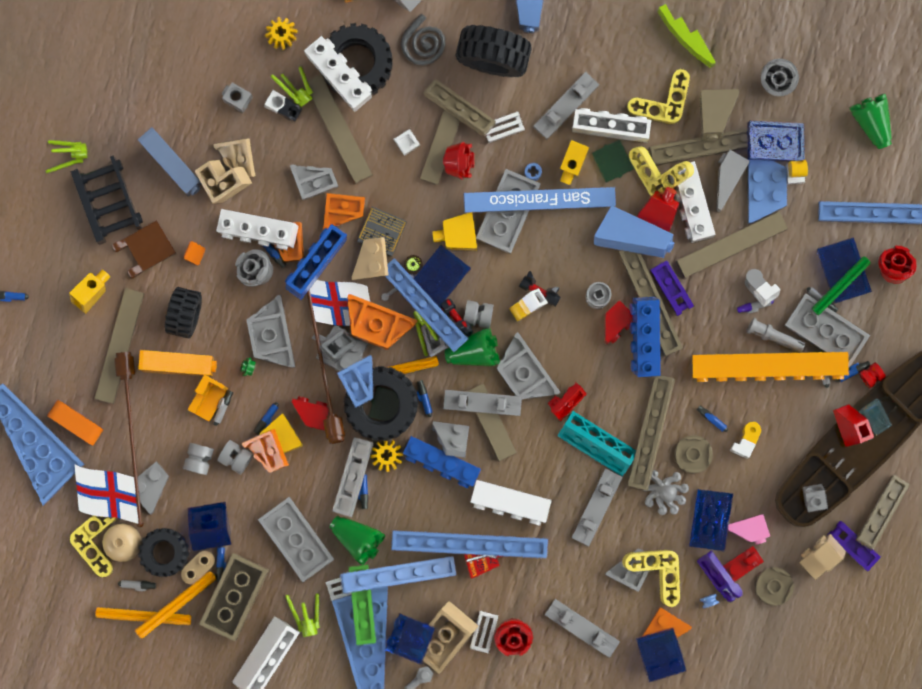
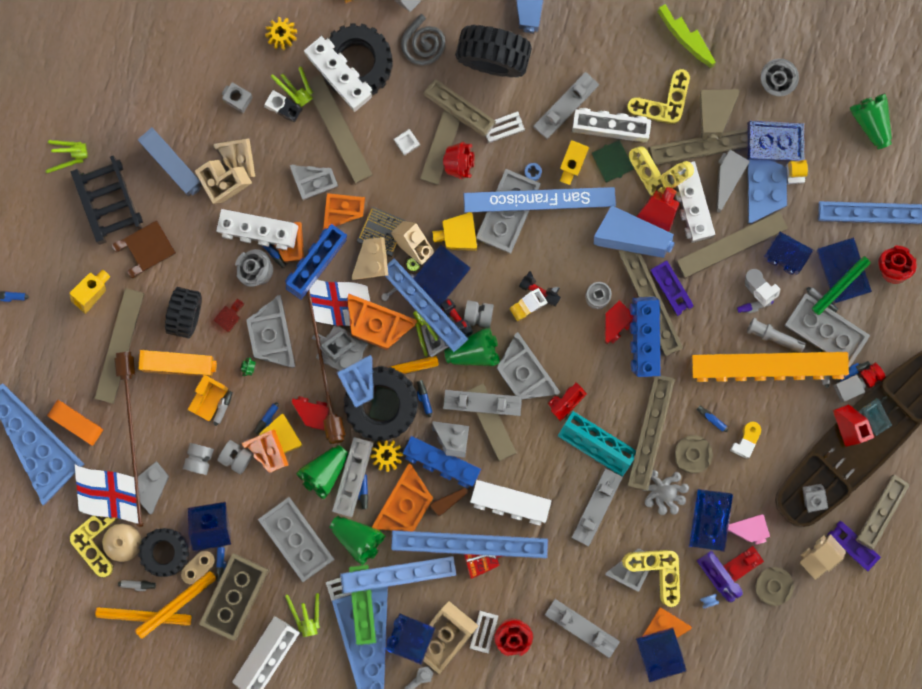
orange slope [183,241,205,265] -> none
none -> clear red plate [213,298,245,333]
none -> green cone [296,445,349,500]
none -> orange wing [372,464,433,532]
none -> tan slope [391,221,435,264]
none -> reddish brown slope [430,488,468,516]
none -> clear blue slope [764,231,814,275]
none -> light grey brick [833,375,866,403]

